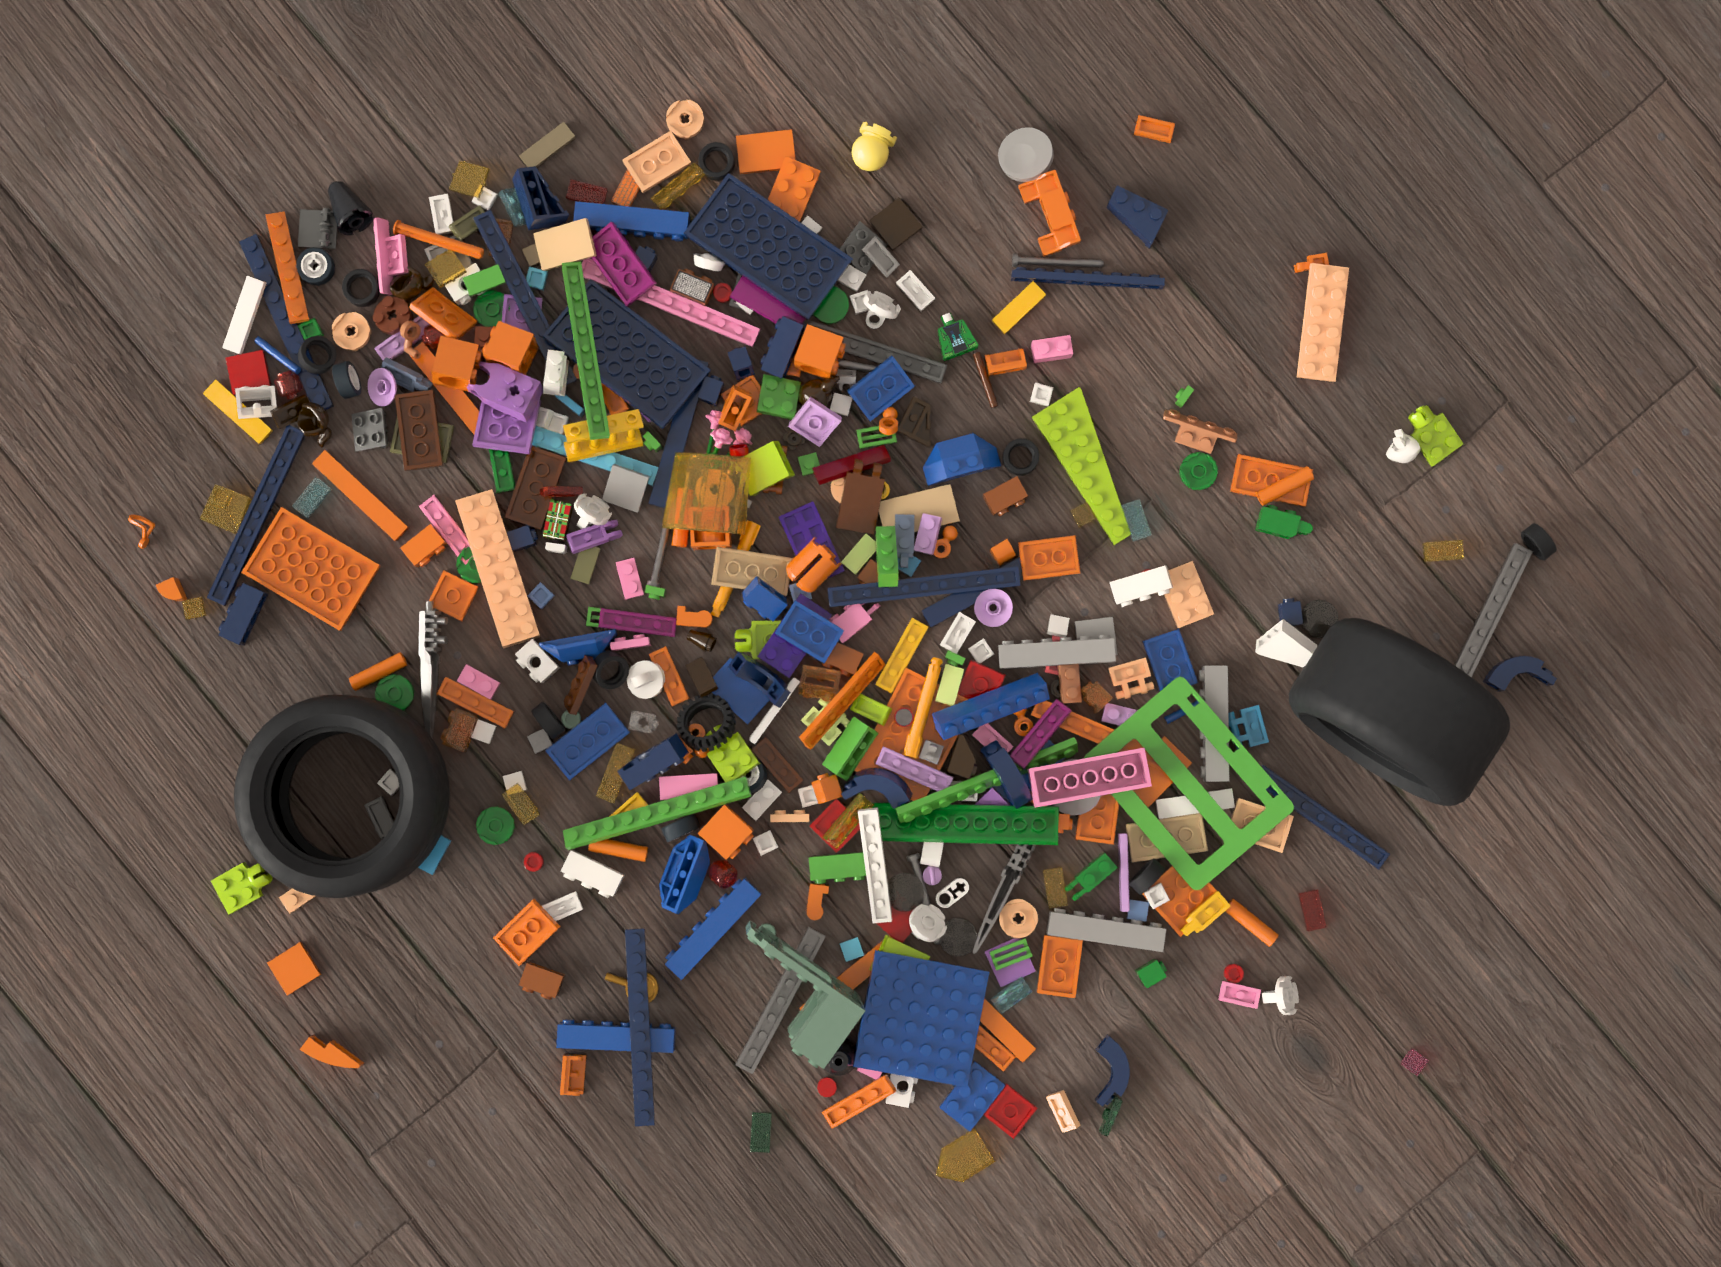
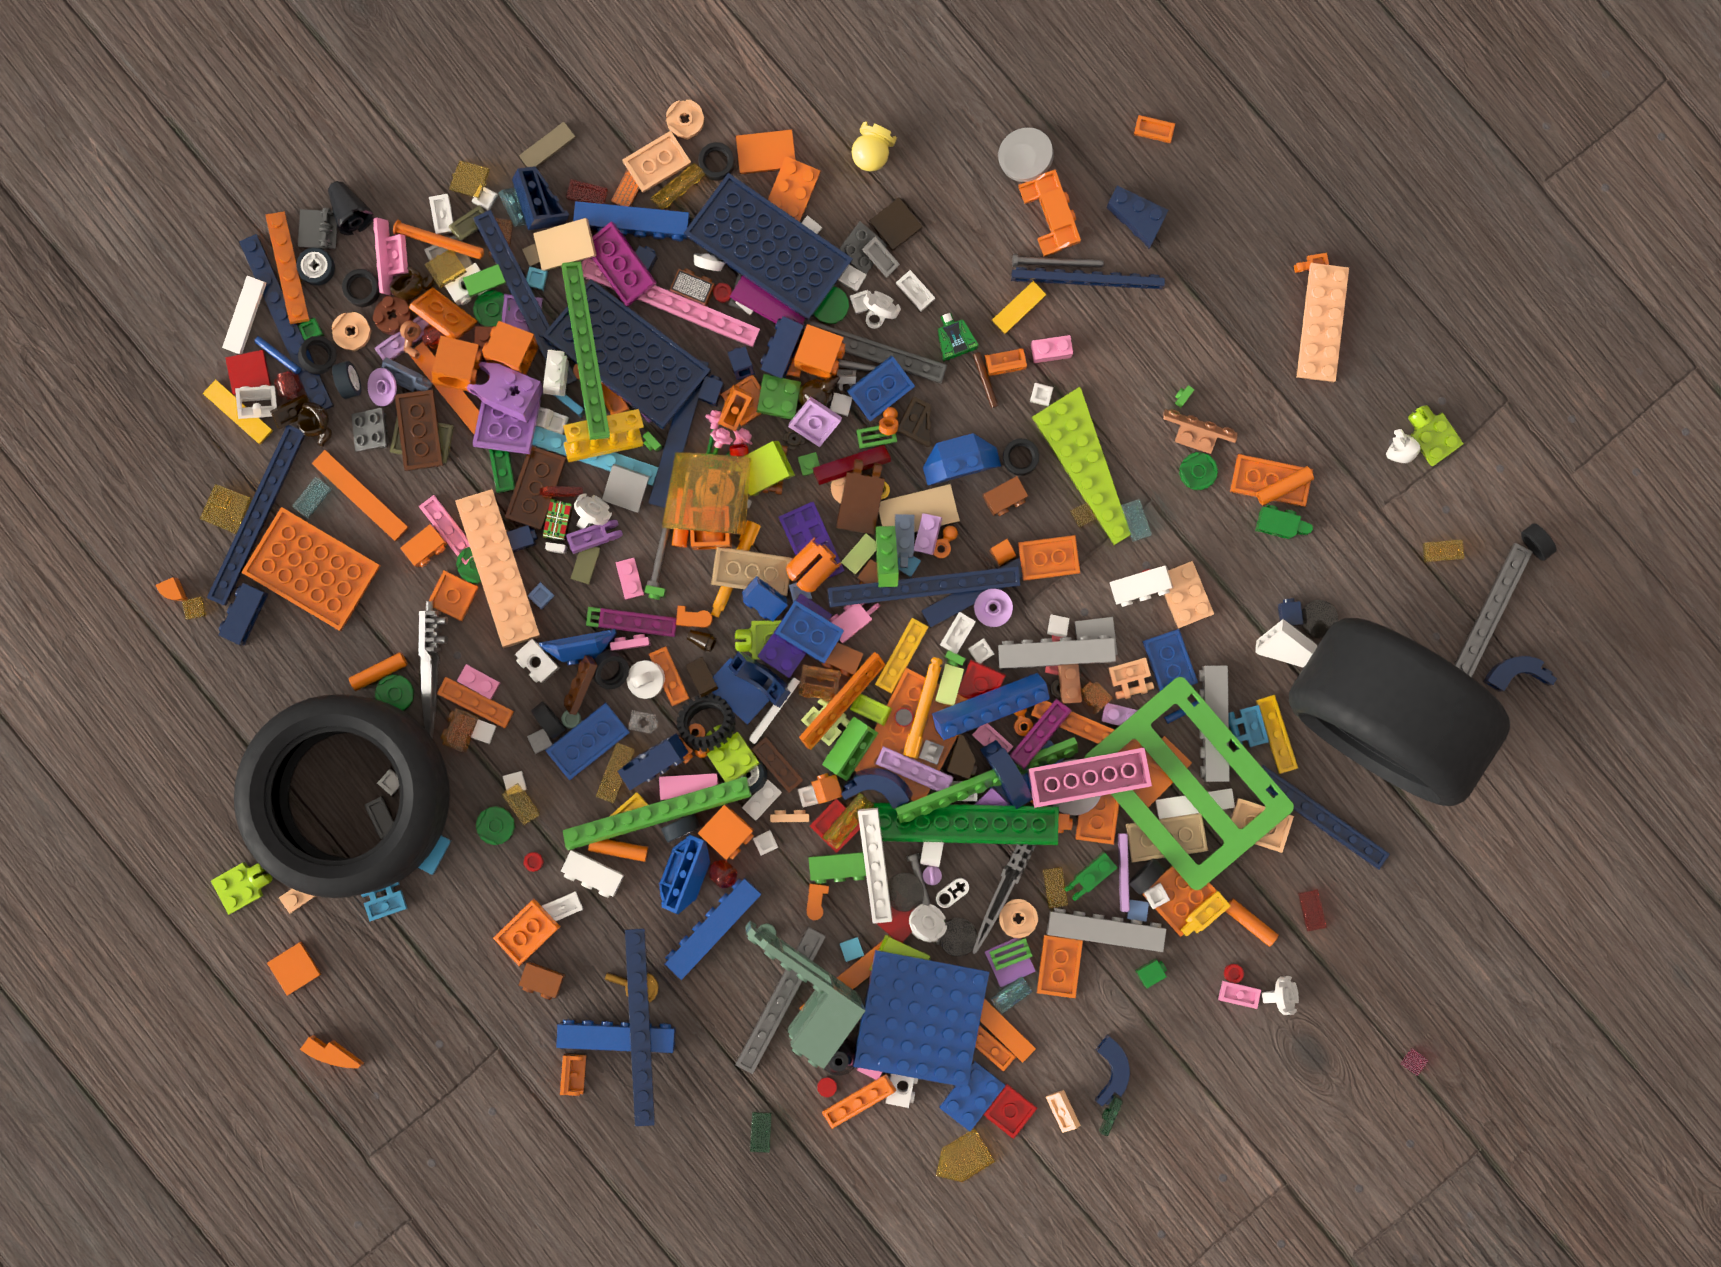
orange piece [128,514,155,549] -> none
none -> dark azure plate [361,882,408,921]
none -> yellow tile [1256,695,1298,774]

